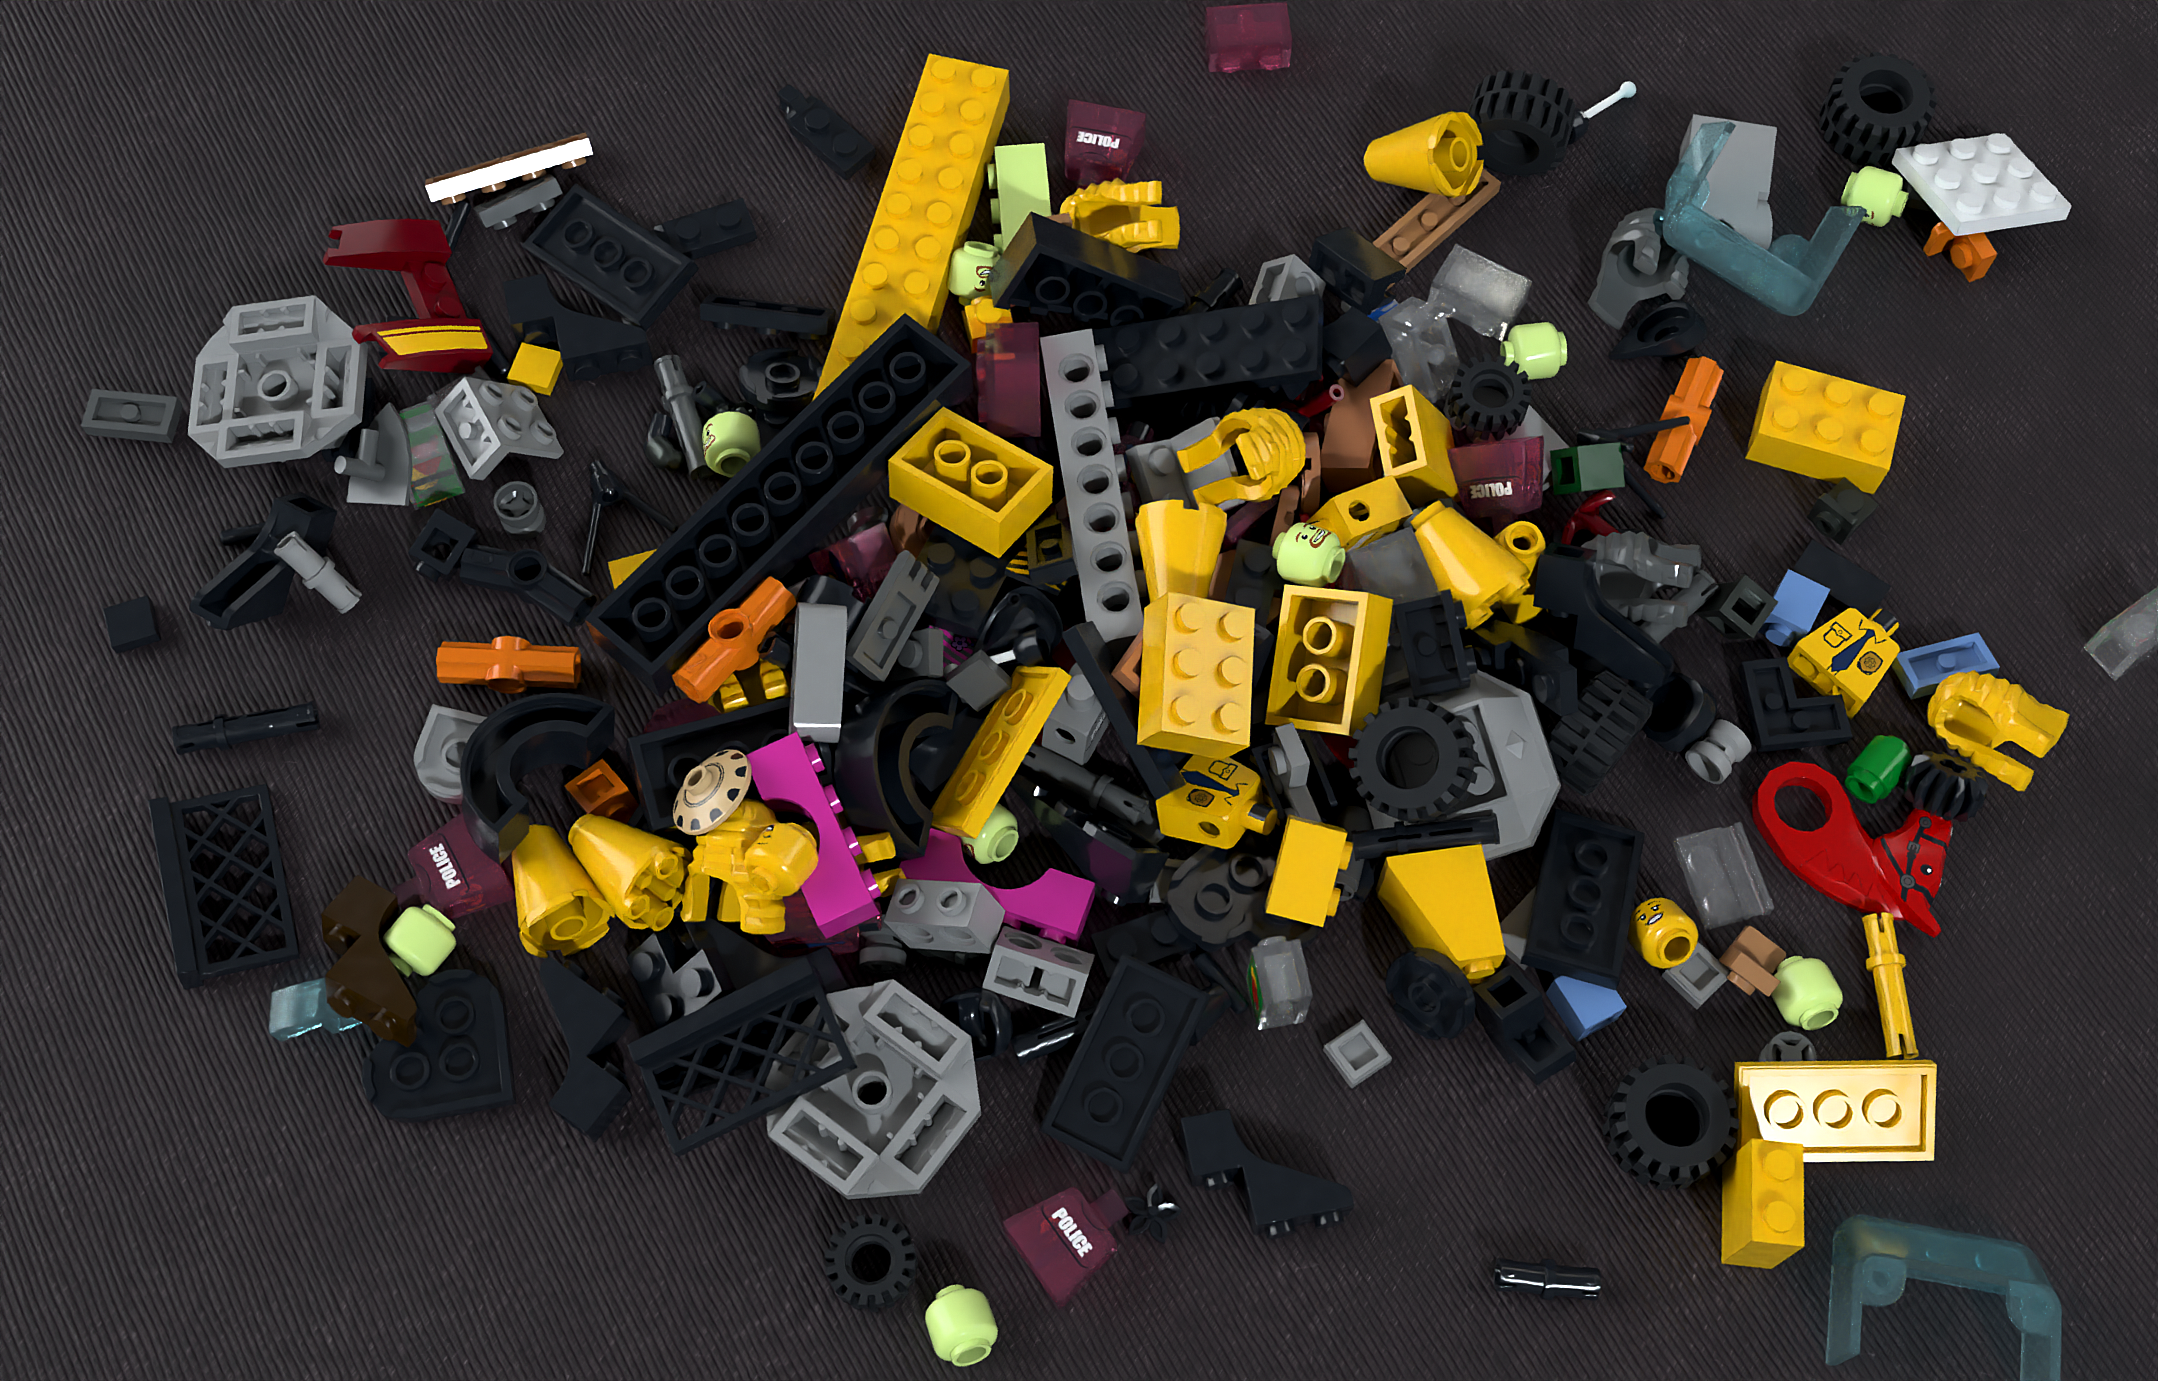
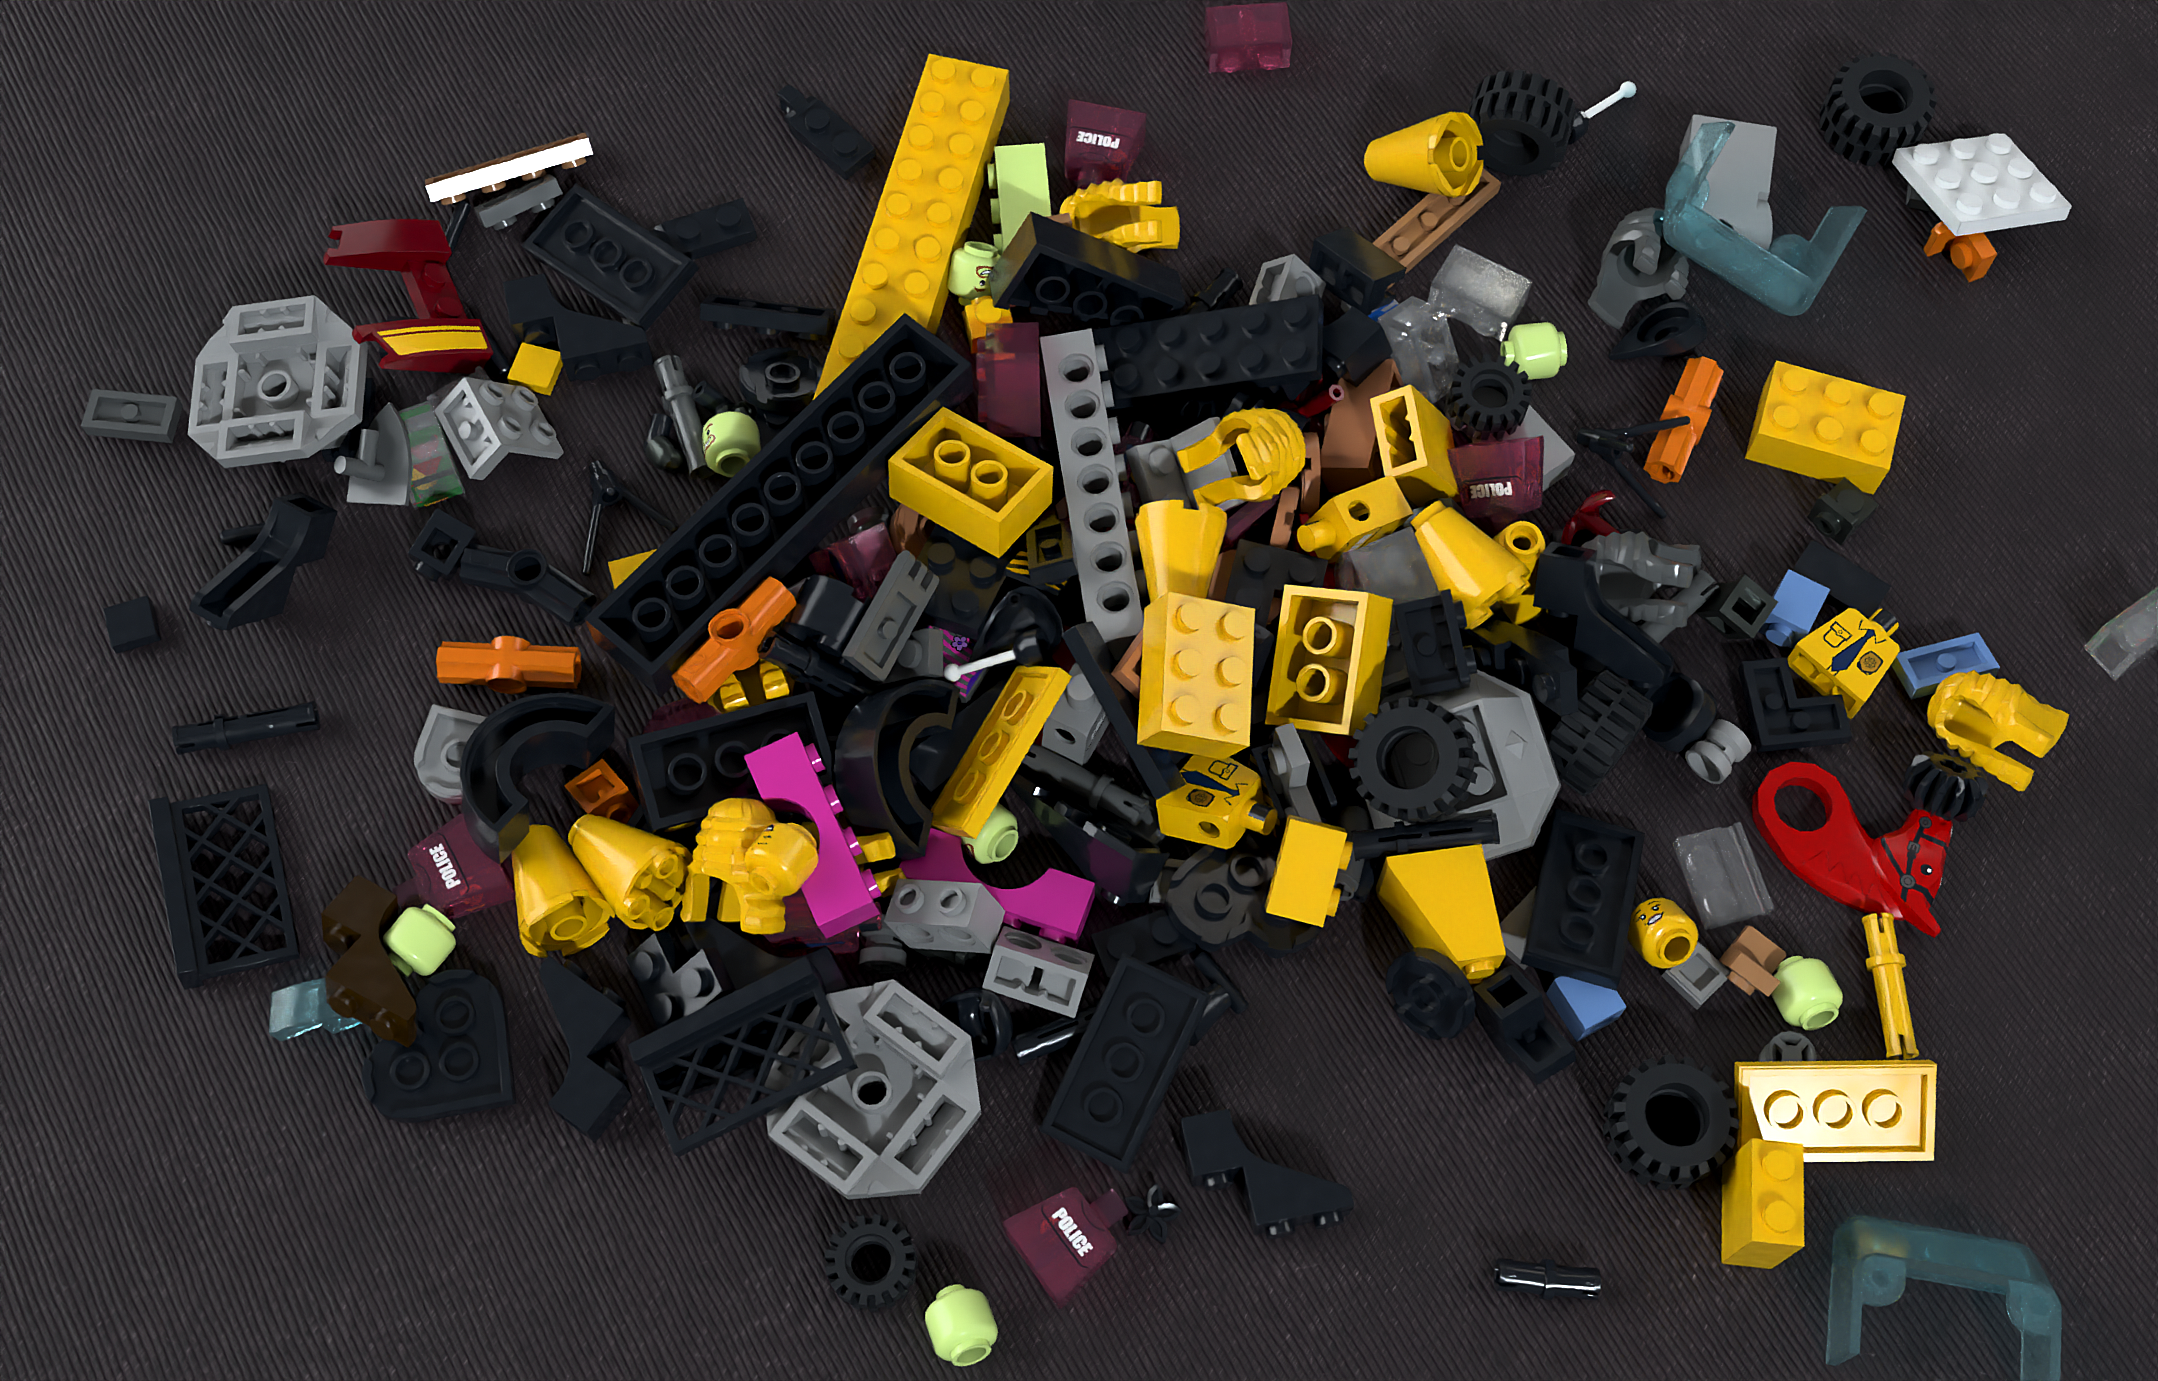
light grey pin [274,531,362,614] -> none
dark grey wheel [493,481,547,541] -> none
tan dish [673,749,752,835] -> none
light grey beam [789,602,847,743] -> none
dark grey tile [946,650,1013,712] -> none
clear brick [1245,936,1313,1031] -> none
yellowish green head [1272,522,1345,588] -> none
light grey tile [1323,1020,1392,1089] -> none
dark green brick [1550,442,1625,495] -> none
yellowish green head [1841,166,1909,227] -> none
green brick [1845,735,1913,804] -> none

